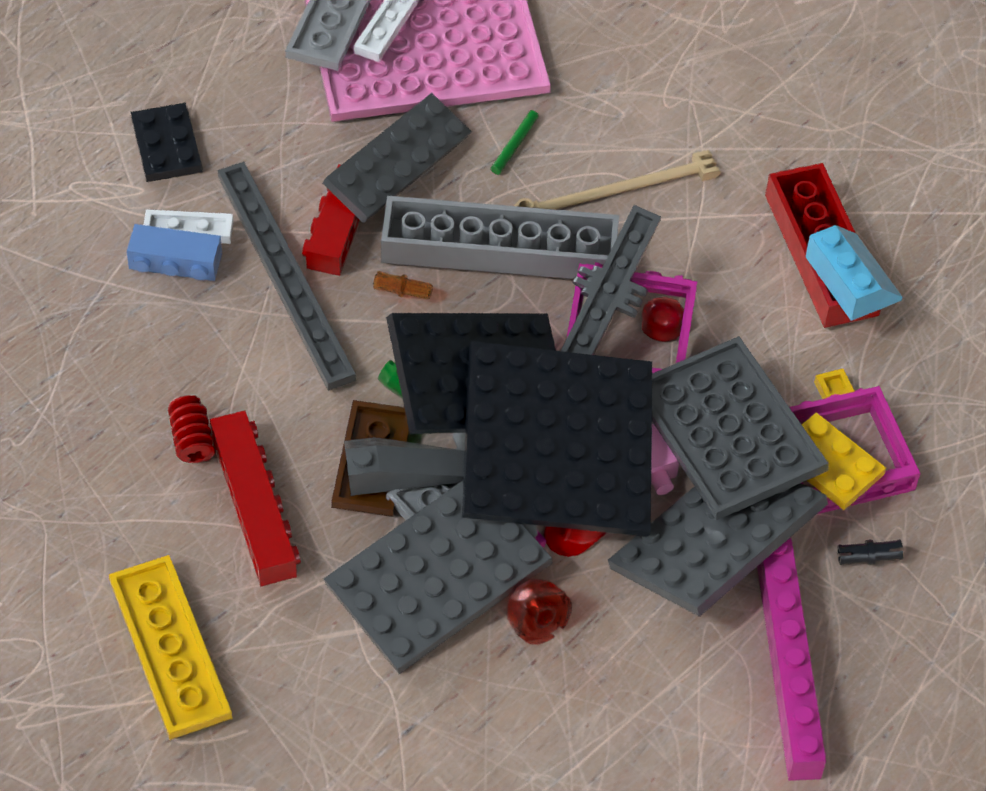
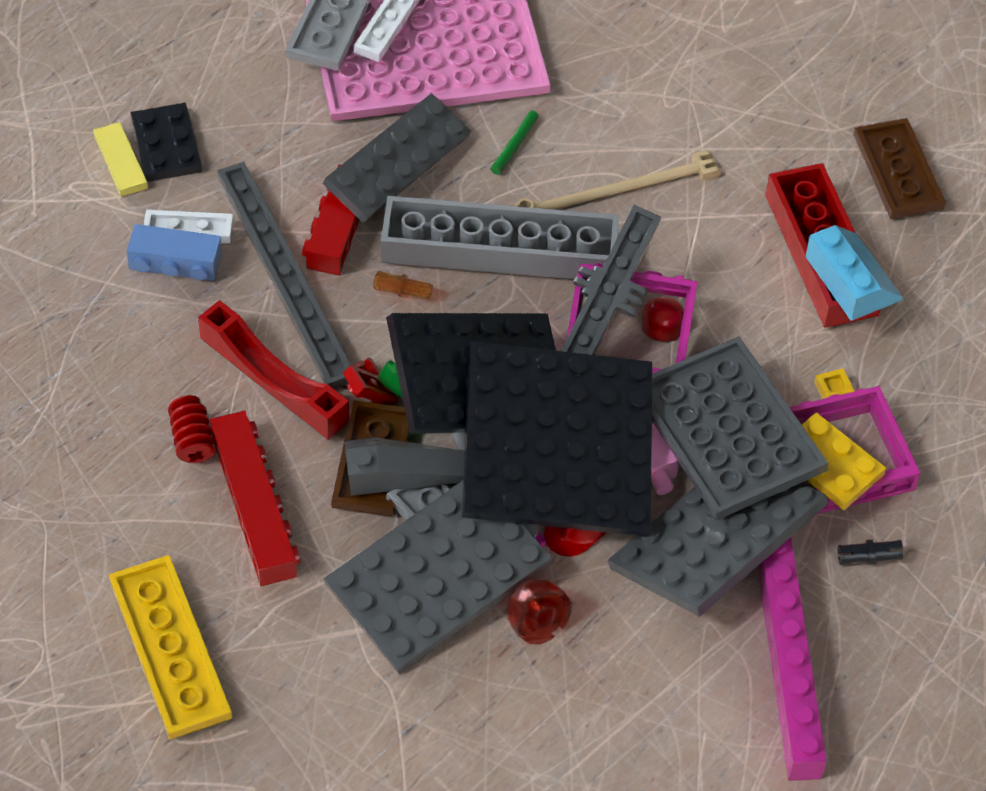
none -> light yellow tile [93,122,148,197]
none -> red arch [198,300,349,440]
none -> red wing [343,358,399,405]
none -> reddish brown plate [853,118,946,219]

